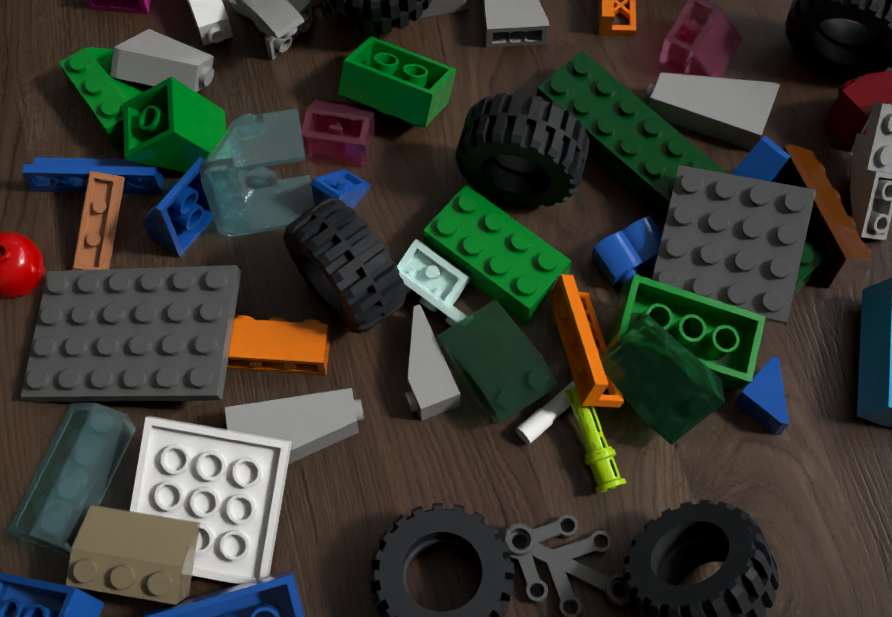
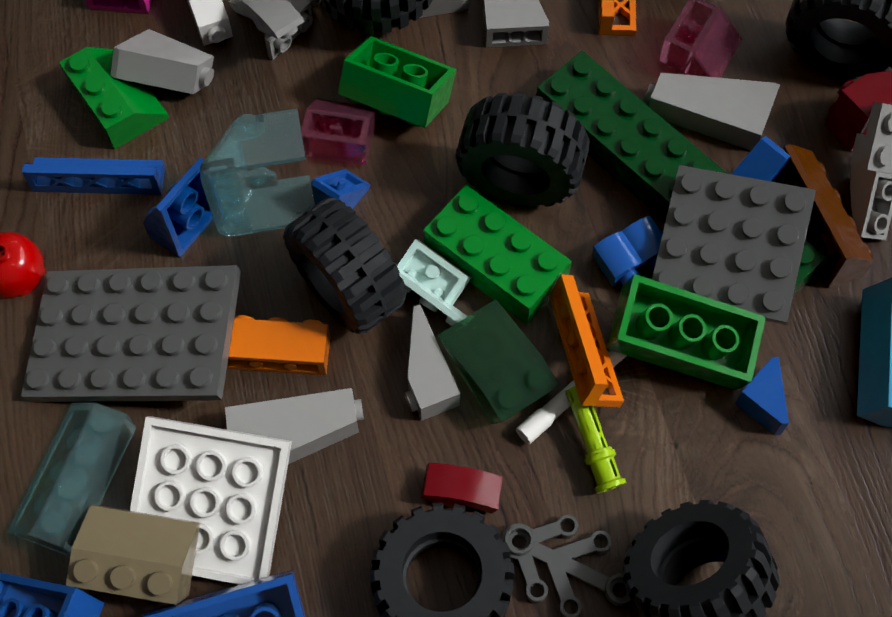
nougat tile [72,171,125,270] -> none
green slope [123,77,229,173] -> none
clear green slope [599,314,725,445] -> none
none -> dark red slope [421,463,503,514]

